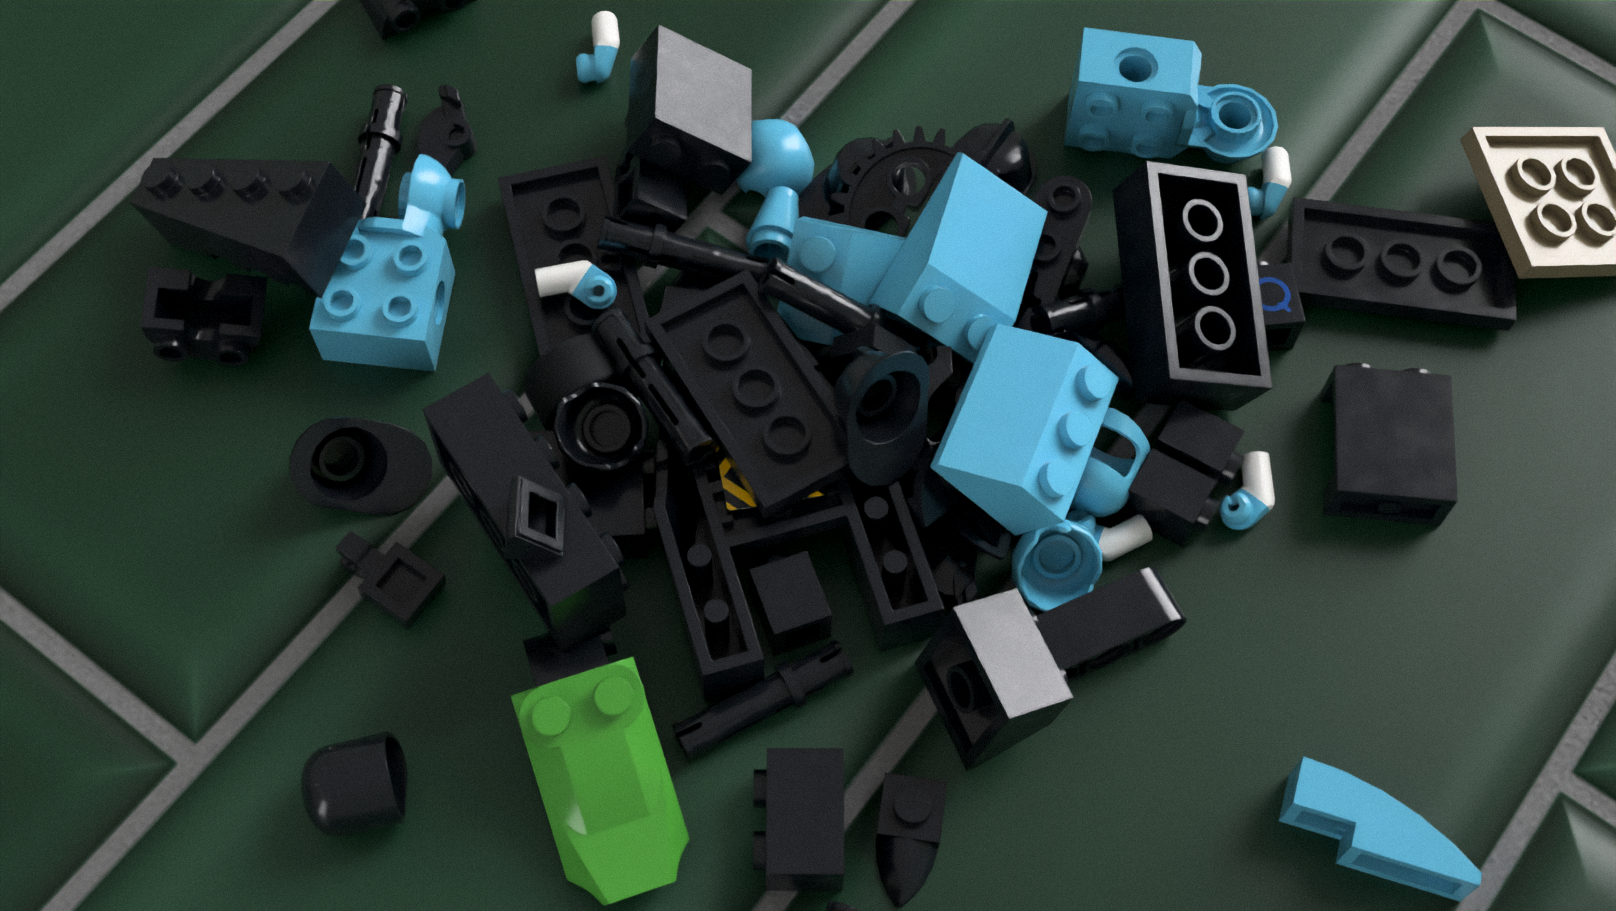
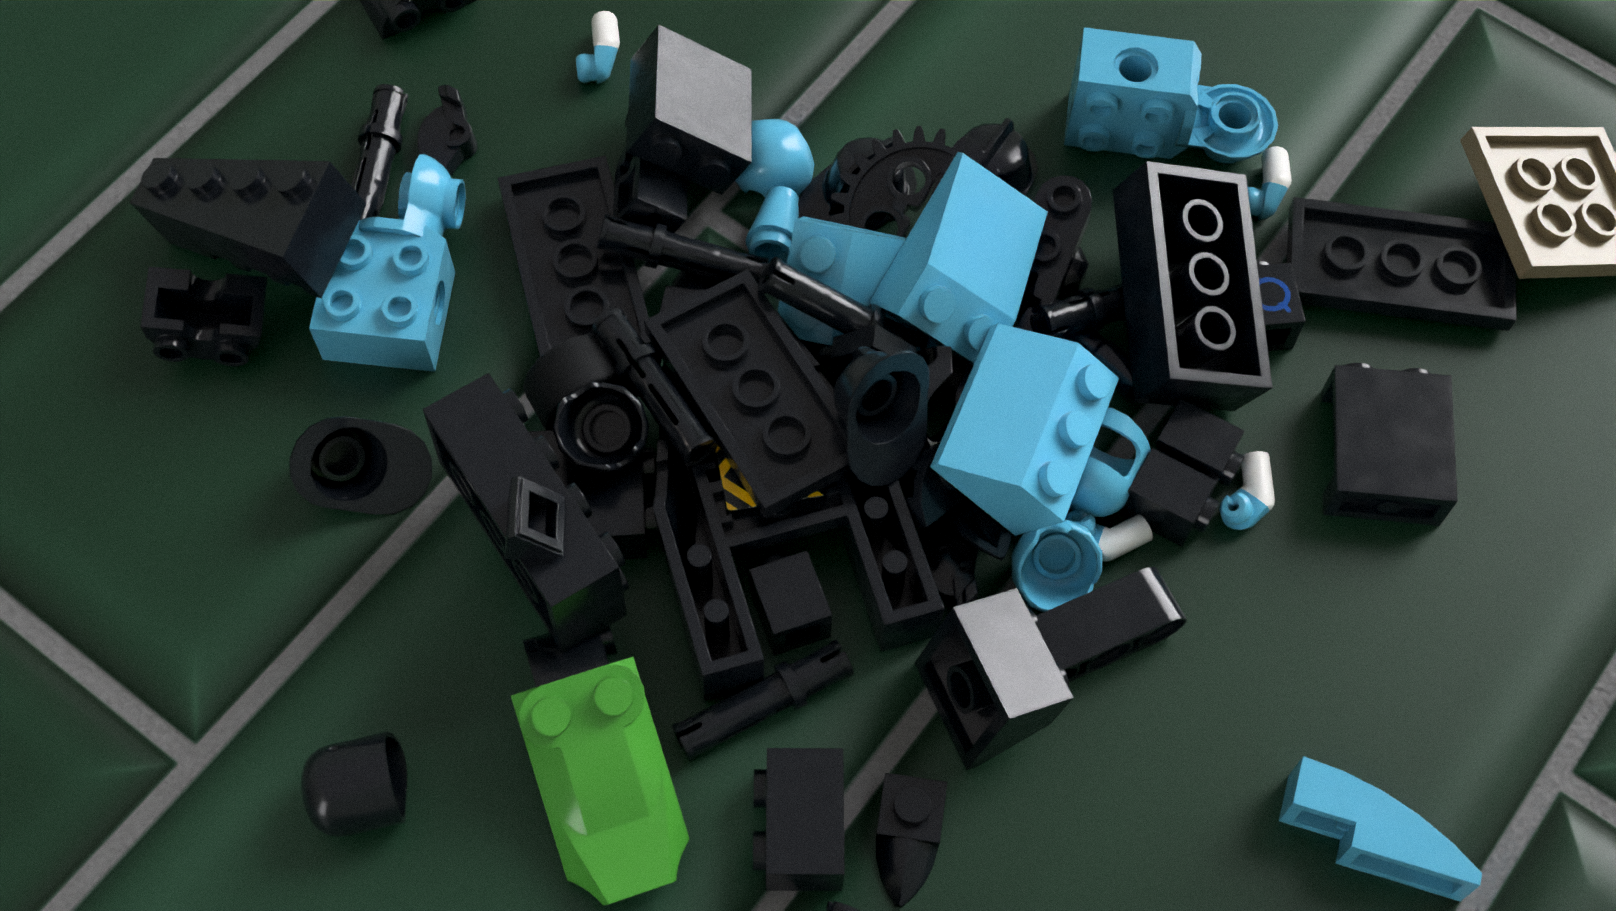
black plate [335,530,446,630] -> none
arm [534,260,617,309] -> none

